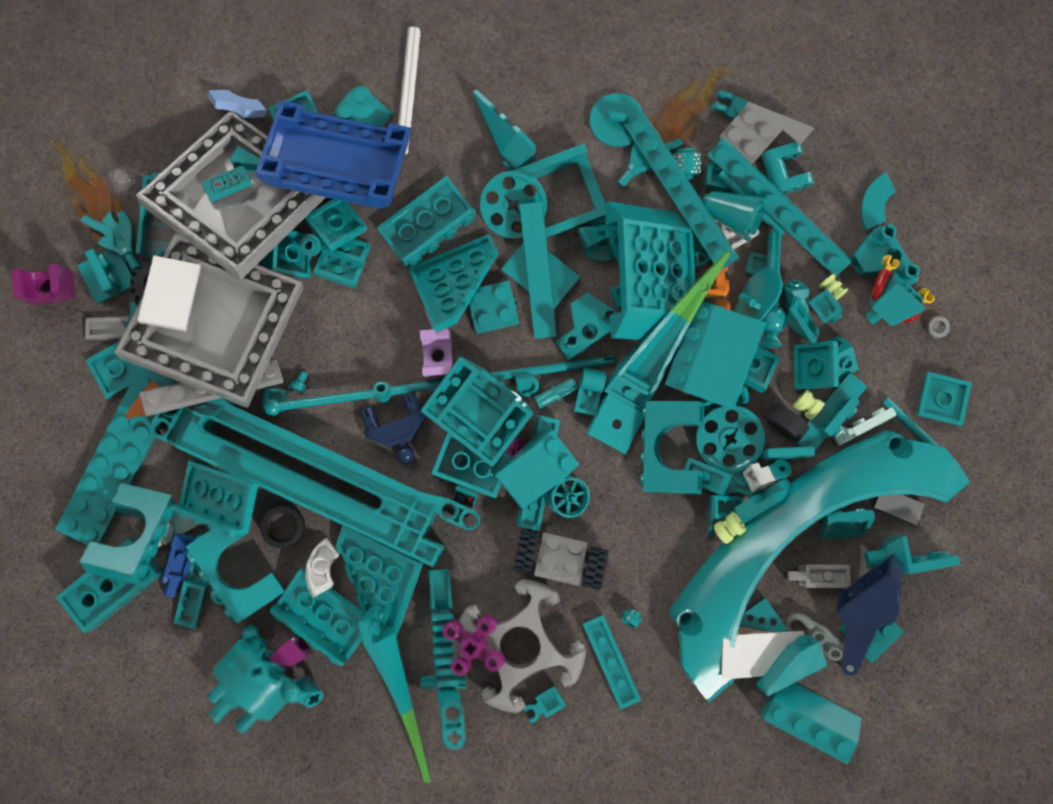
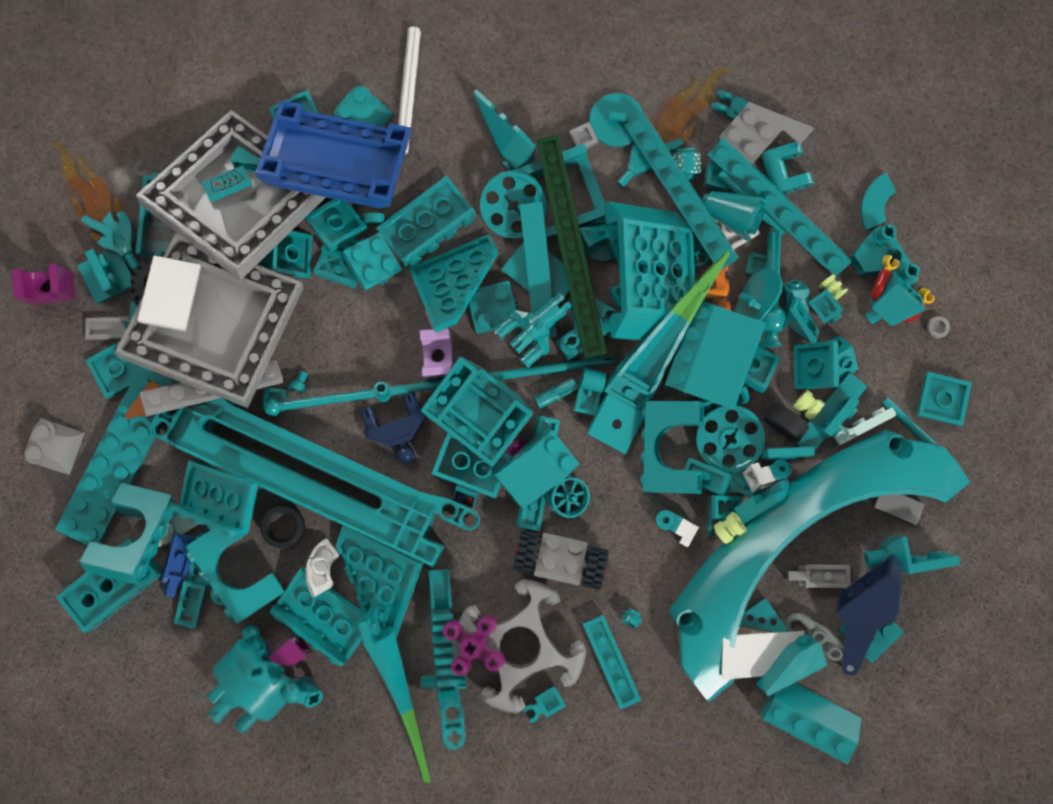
light blue tile [208,90,266,118] -> none
teal plate [300,234,322,256] -> none
teal tile [515,373,539,397] -> none
teal plate [819,508,875,540] -> none
none -> light grey slope [25,418,85,475]
none -> teal plate [341,232,403,292]
none -> teal tile [362,213,385,224]
none -> teal wheel [493,292,572,369]
none -> dark green plate [536,135,607,359]
none -> light grey plate [569,122,598,149]
none -> leg [655,510,699,547]

